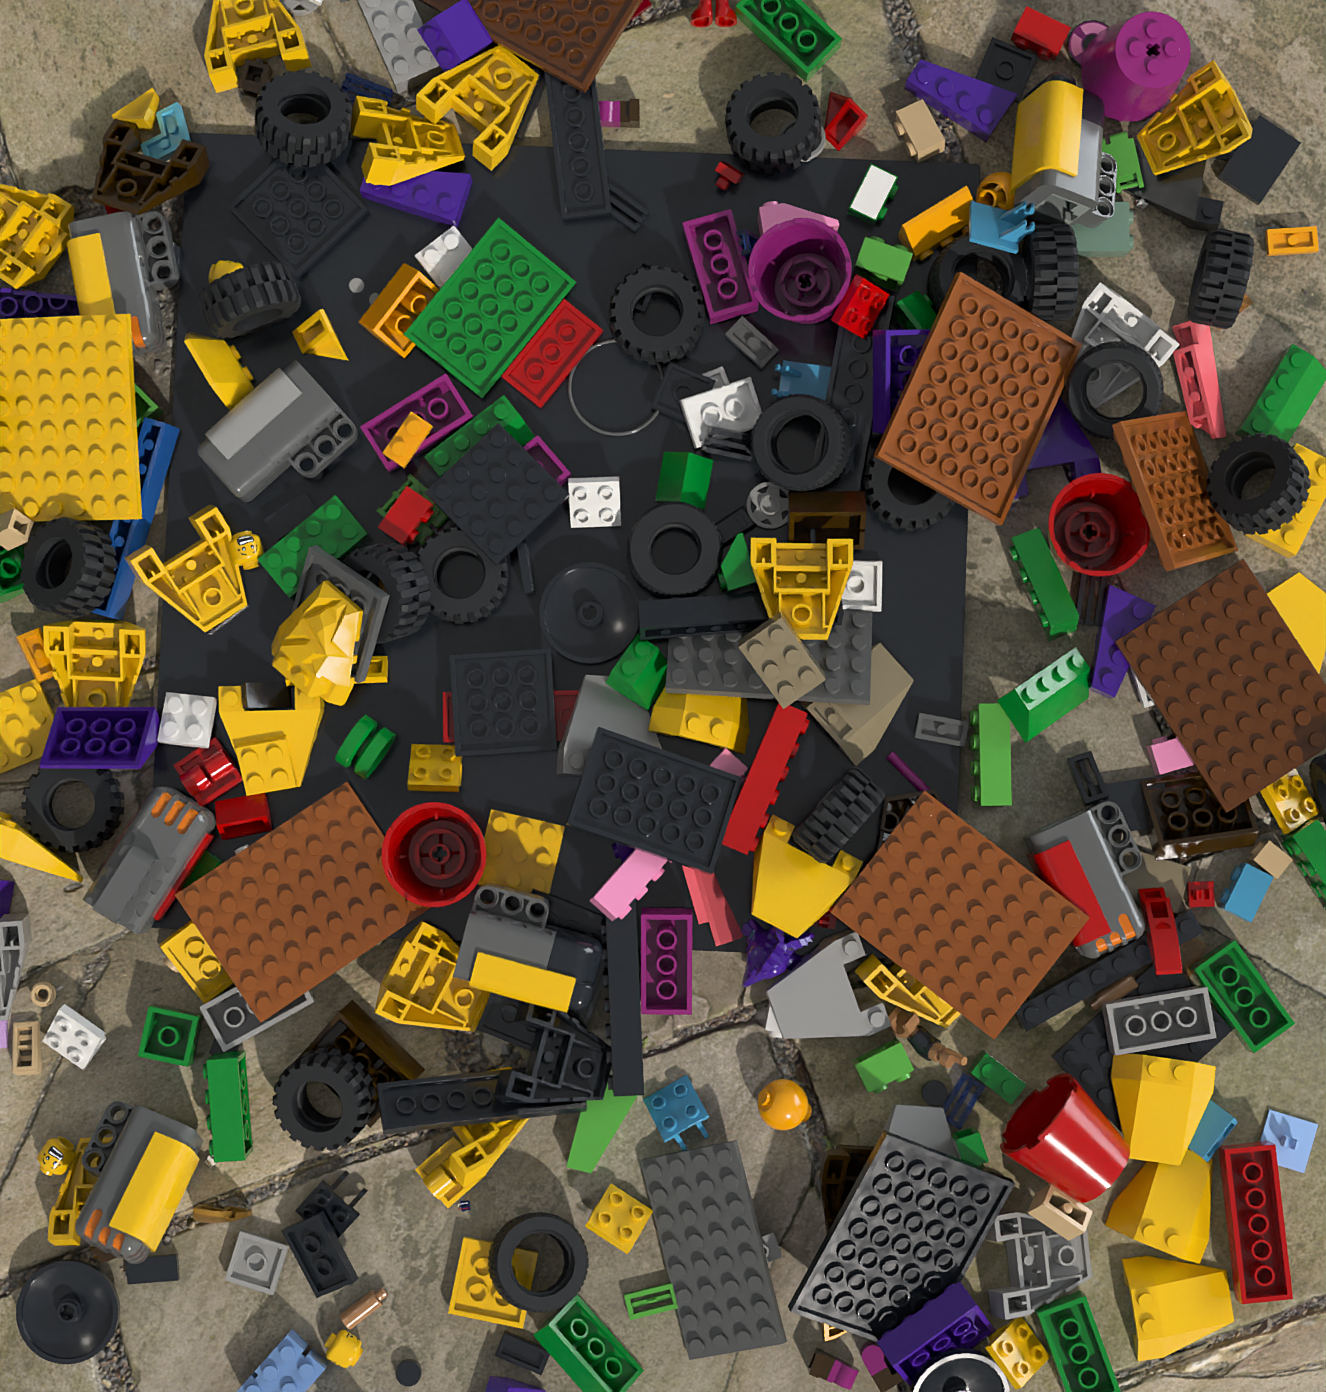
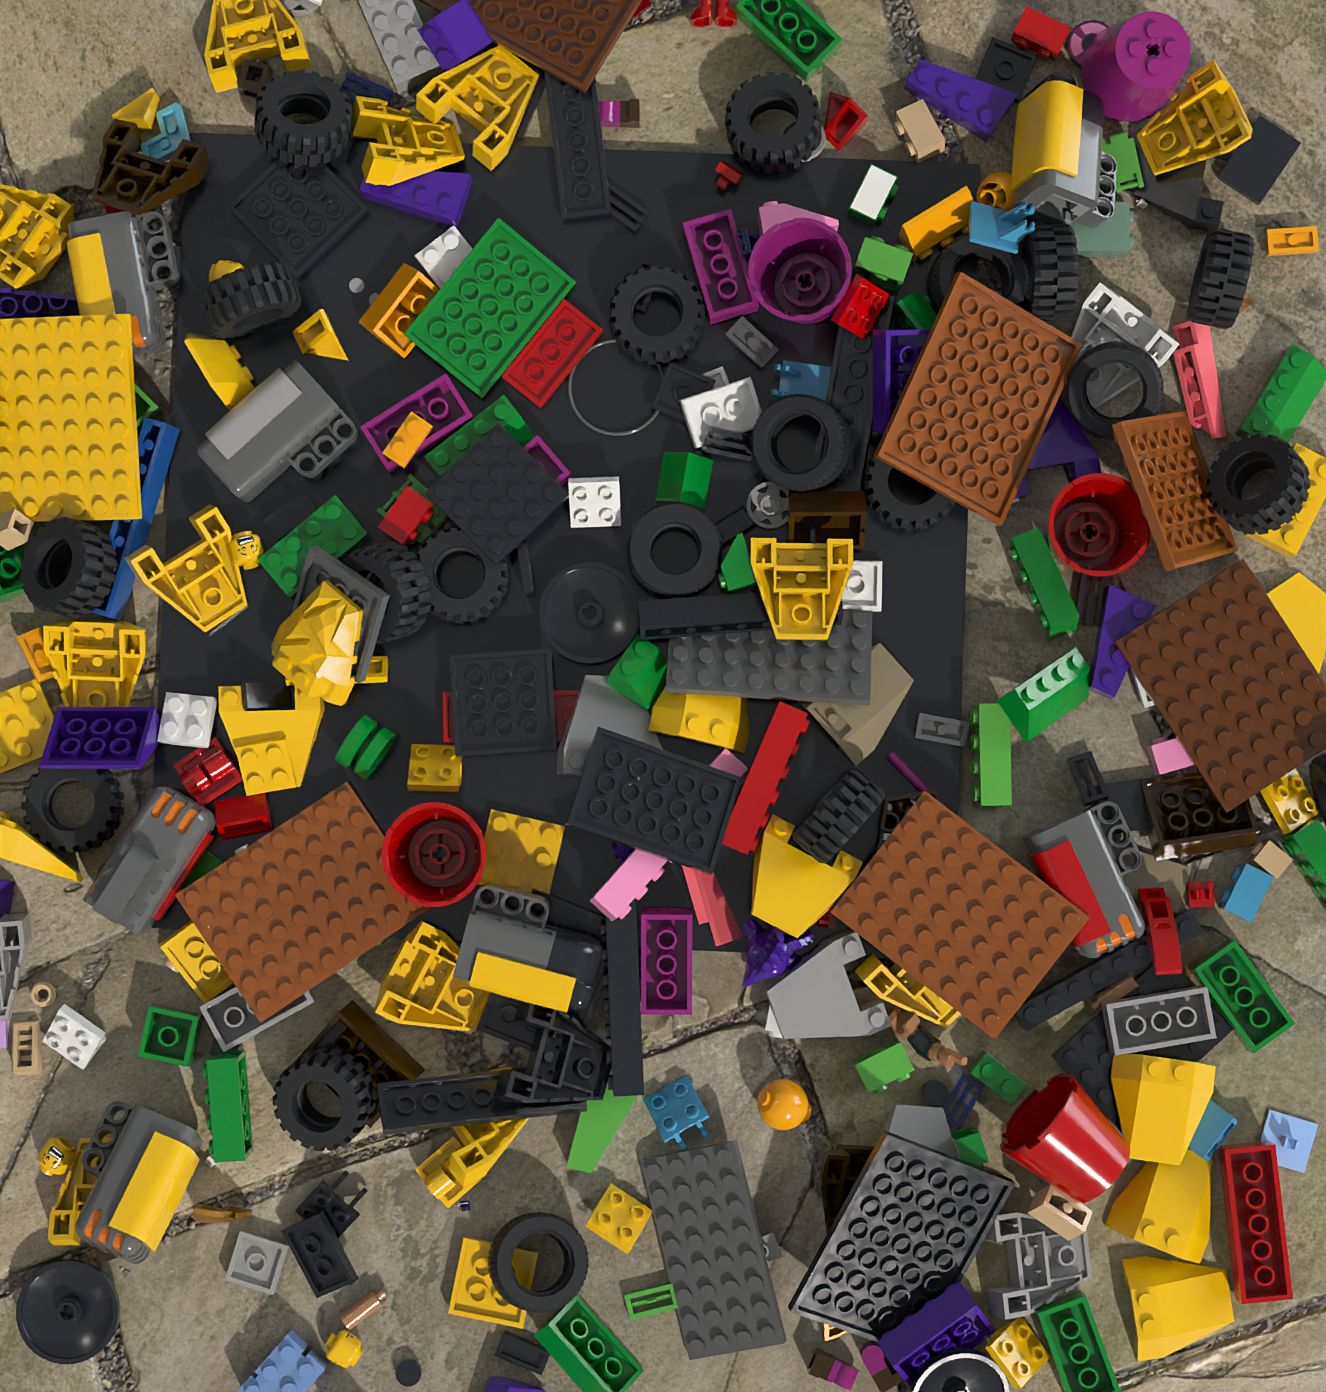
black tile [126,1254,180,1285] -> none
dark tan brick [738,611,826,709] -> none

